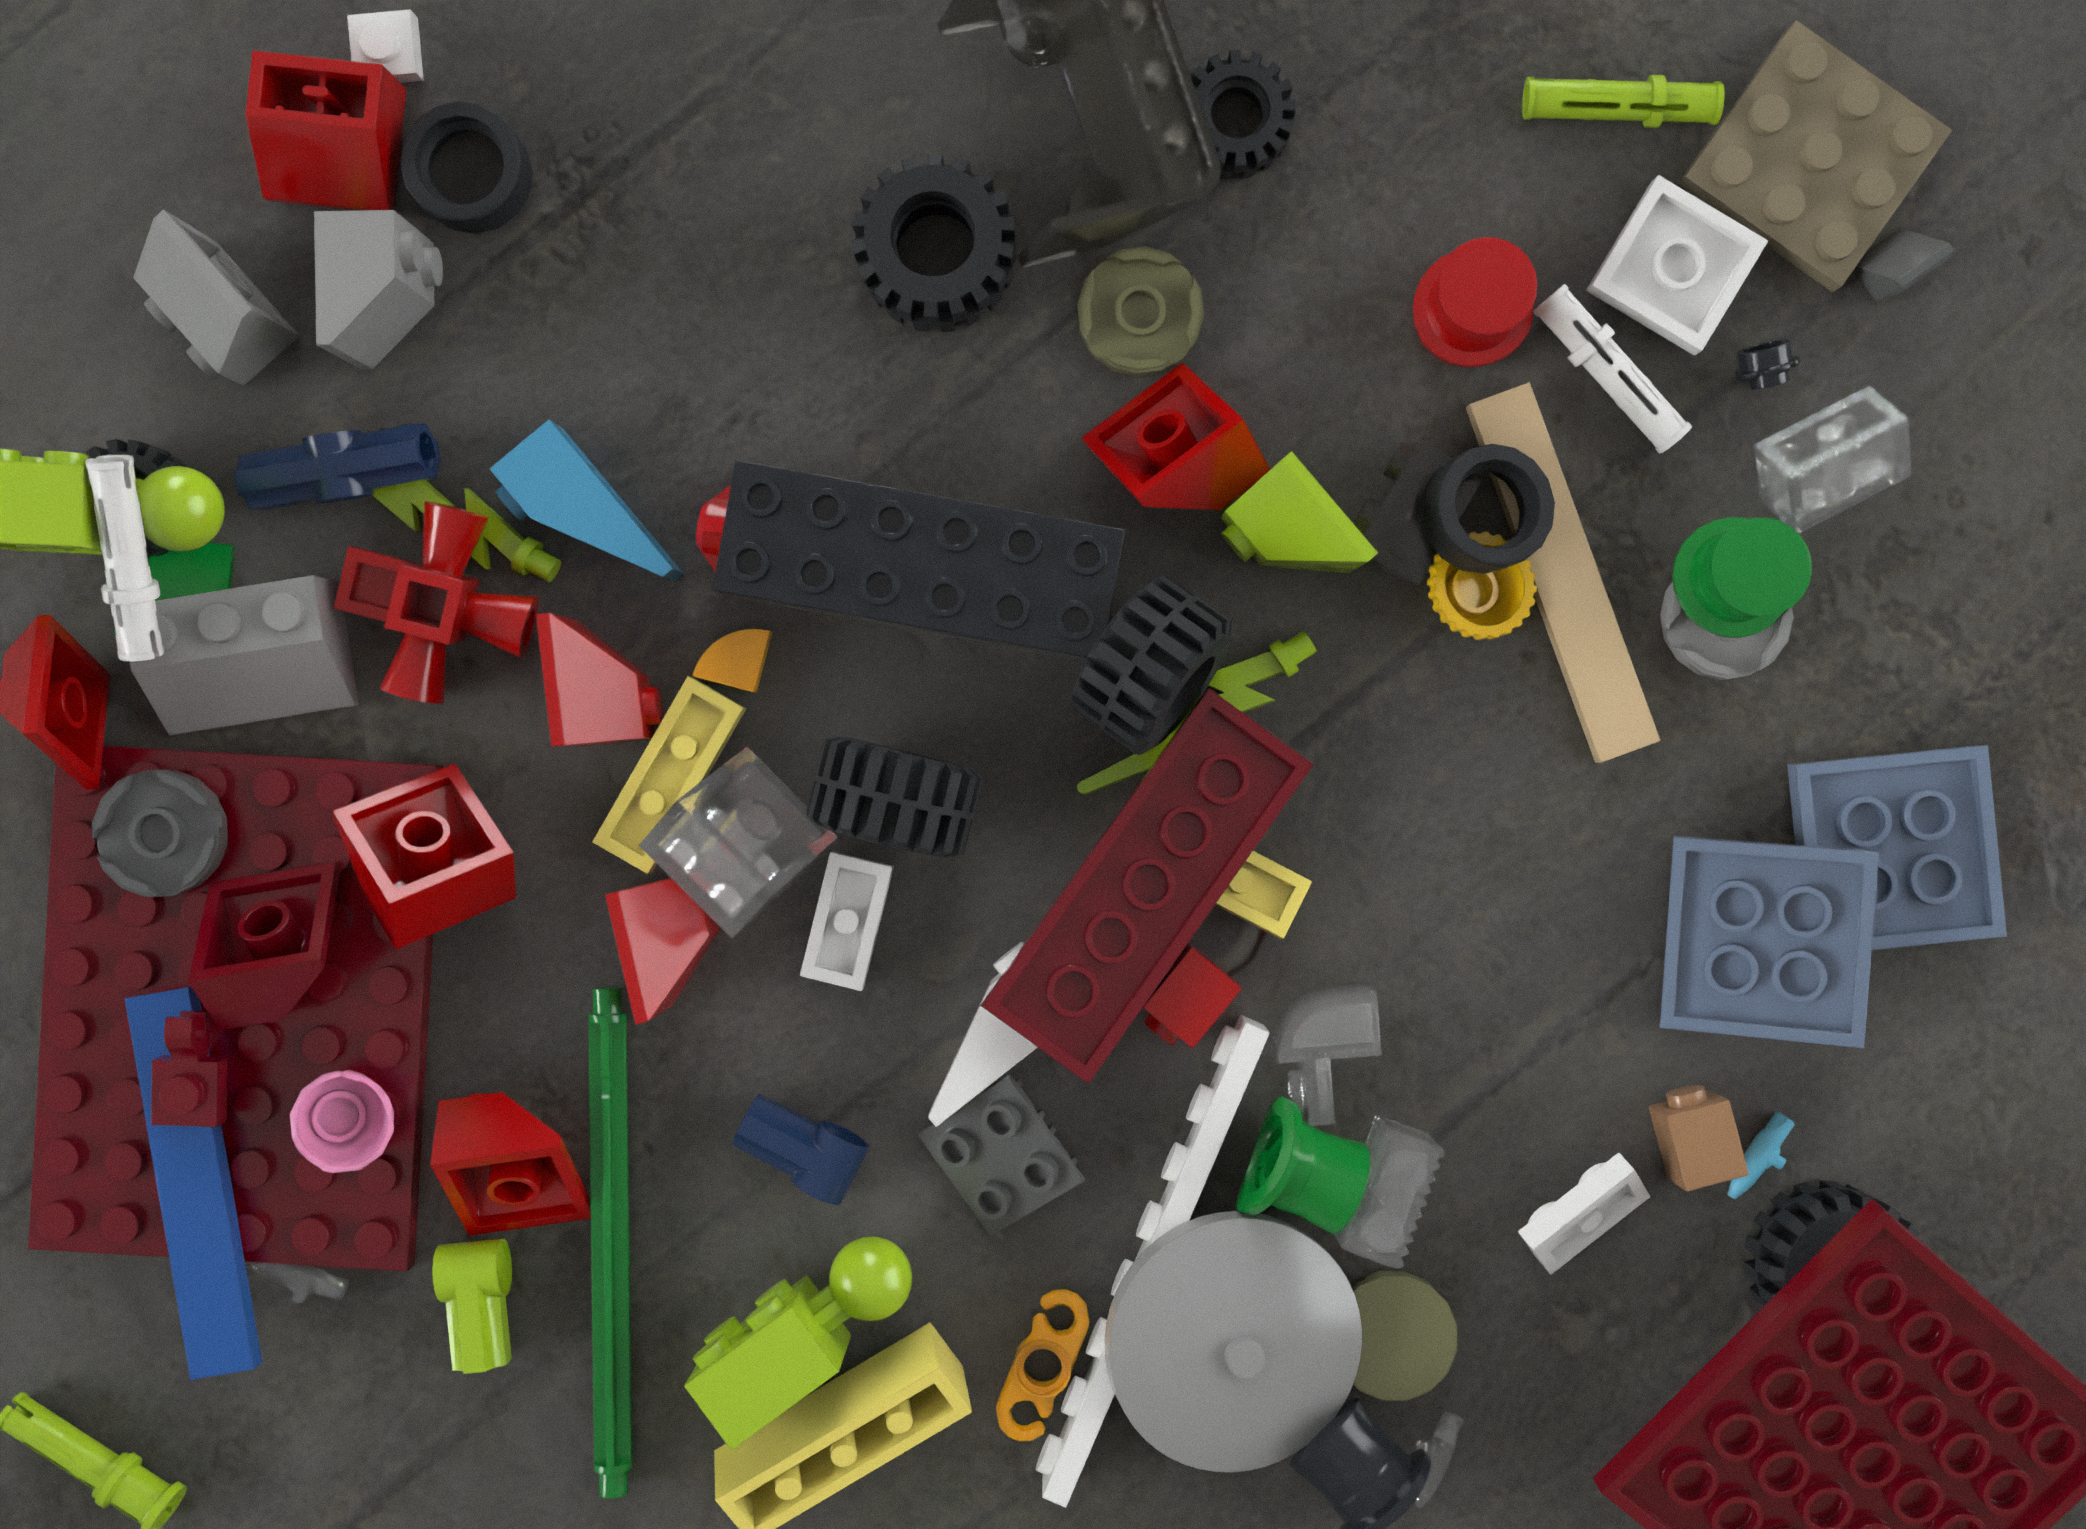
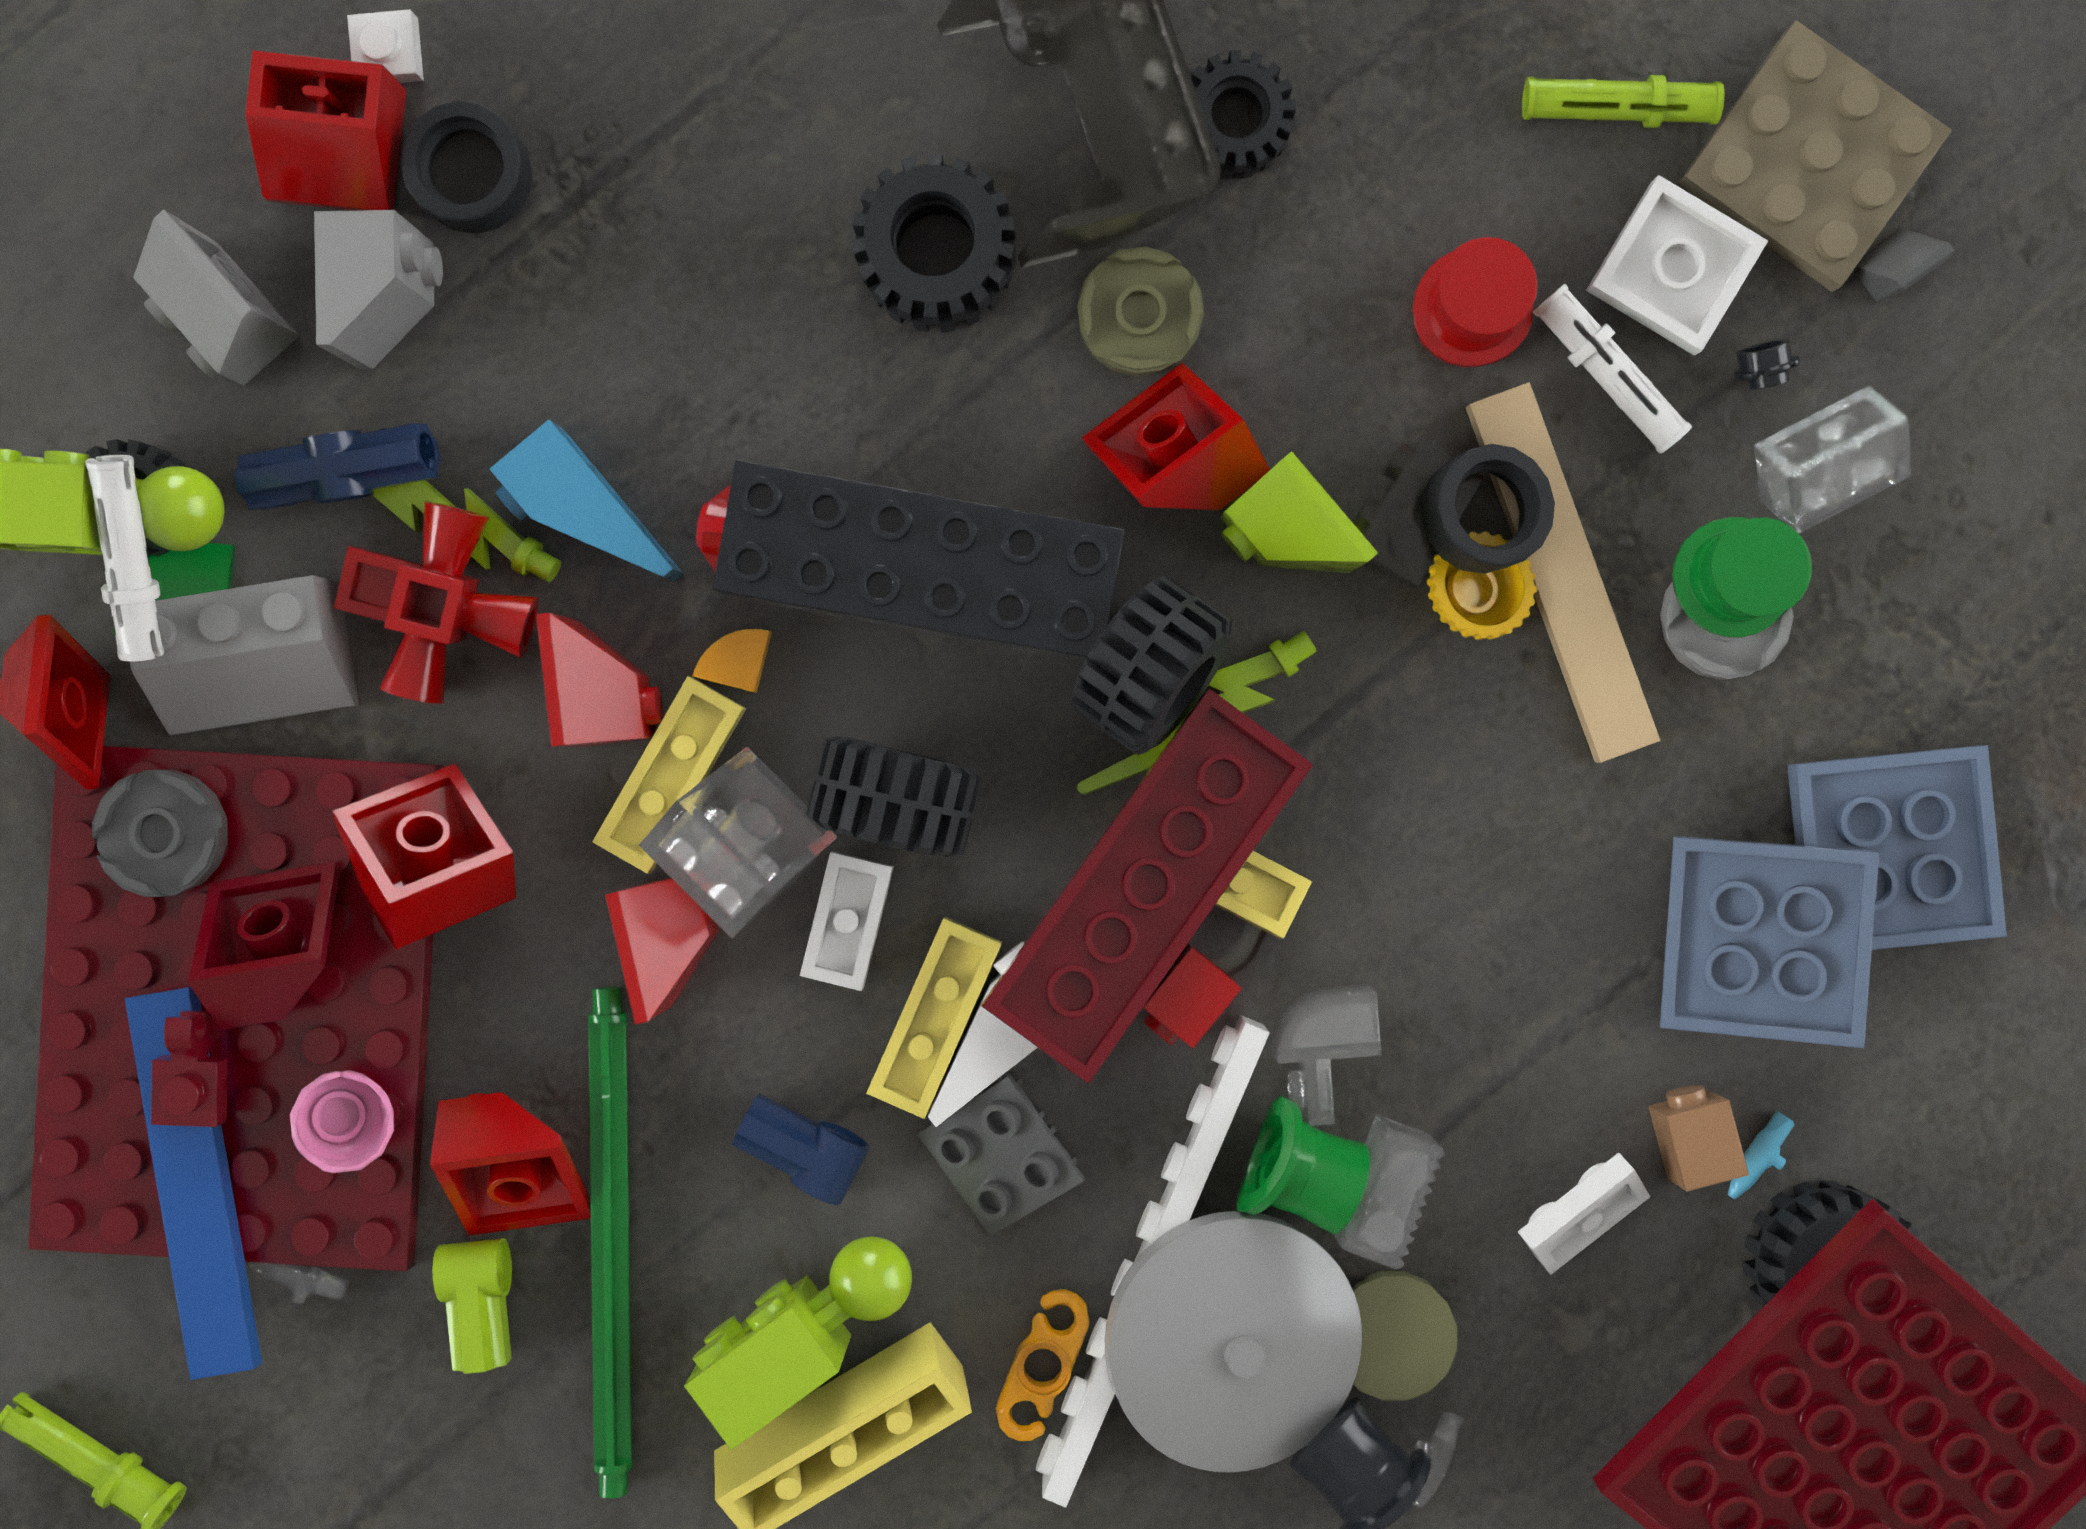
none -> light yellow plate [866,917,1002,1119]

